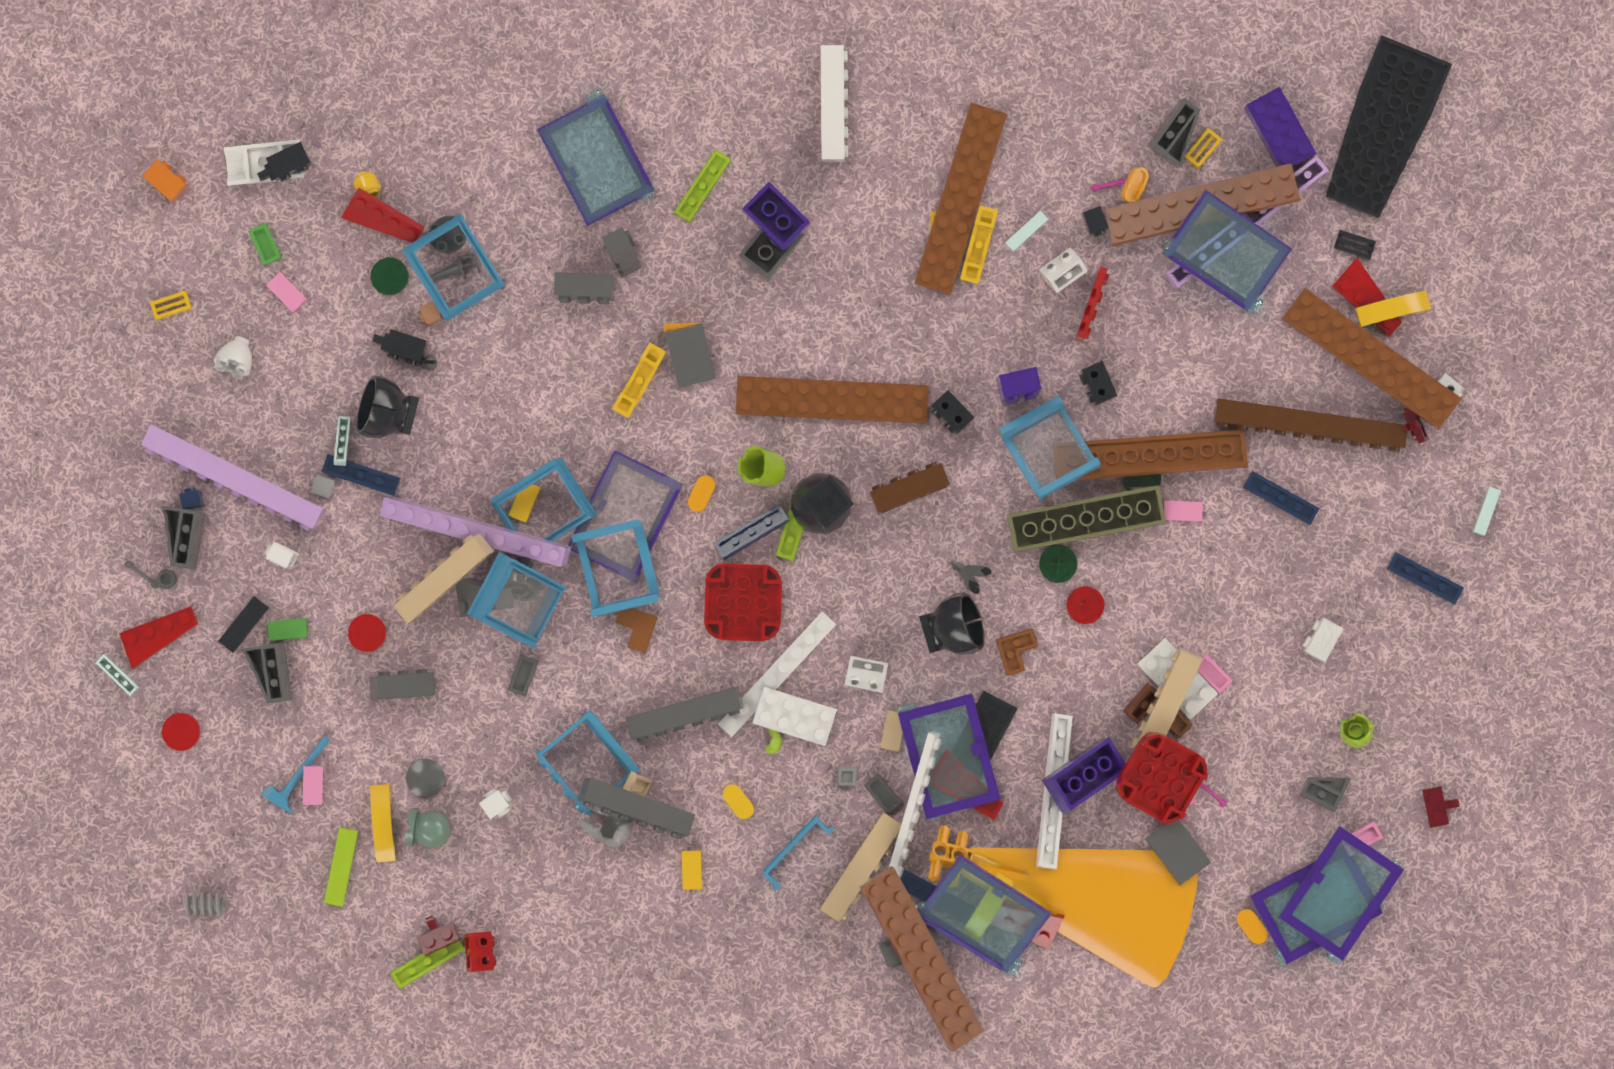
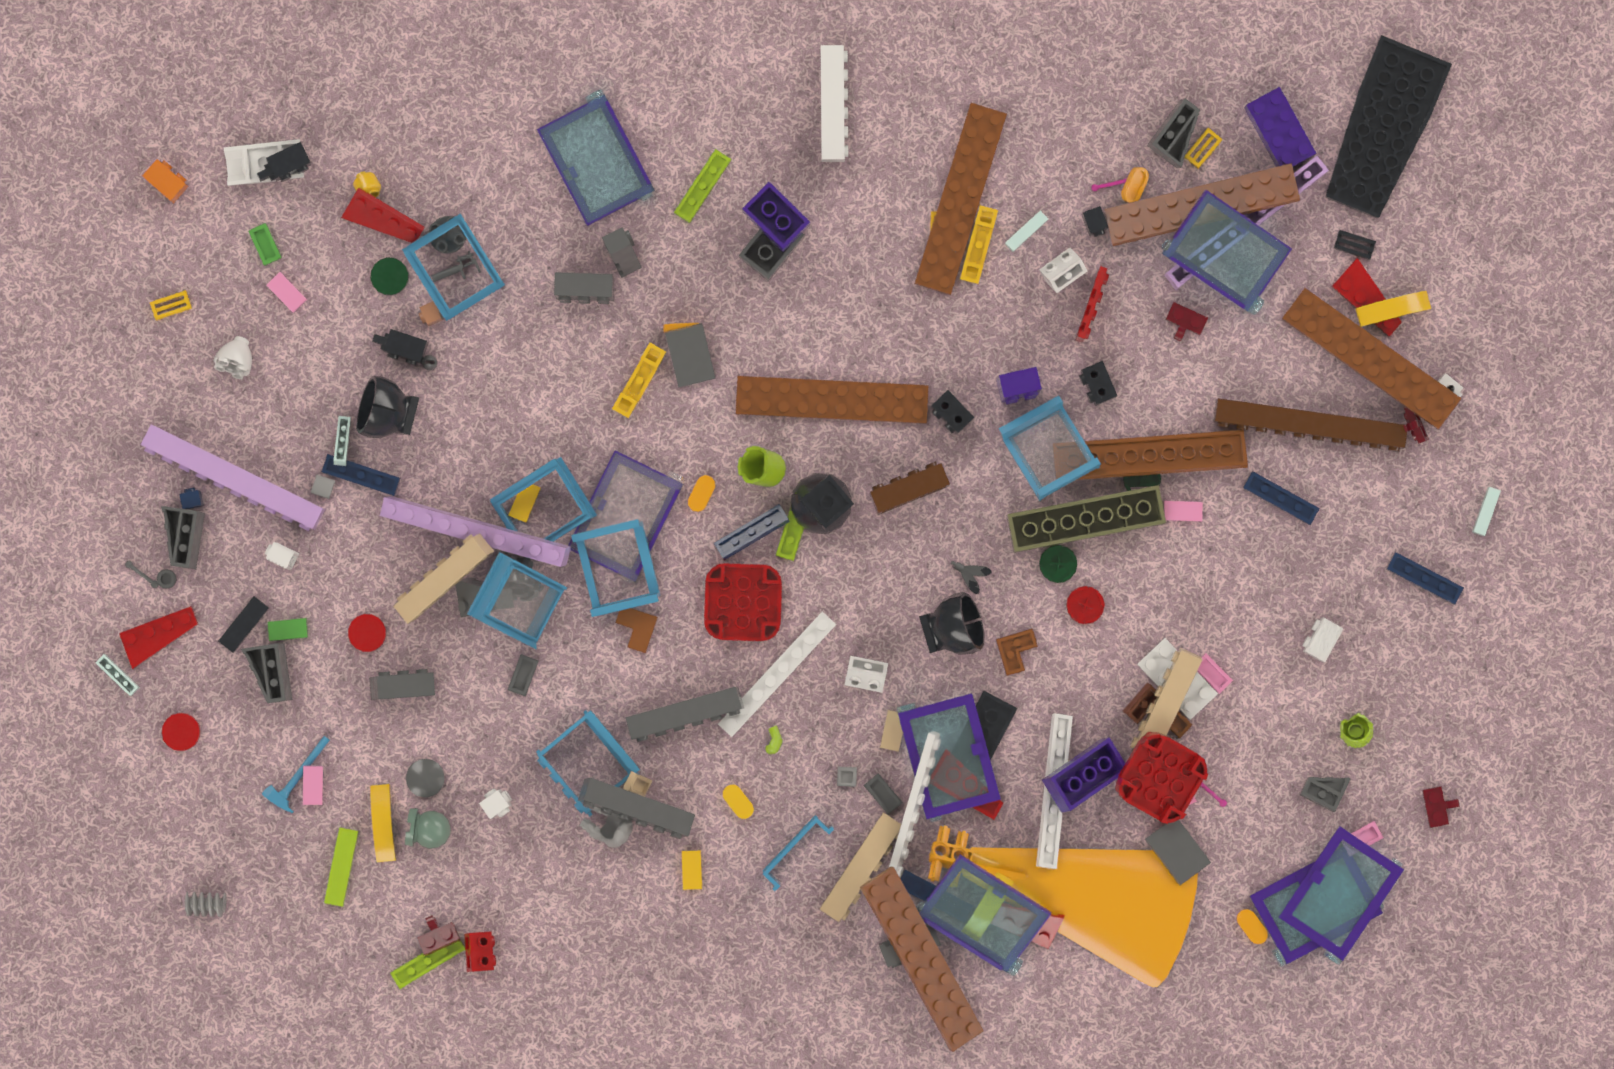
white plate [752,686,837,746] -> none
none -> dark red plate [1165,302,1208,341]

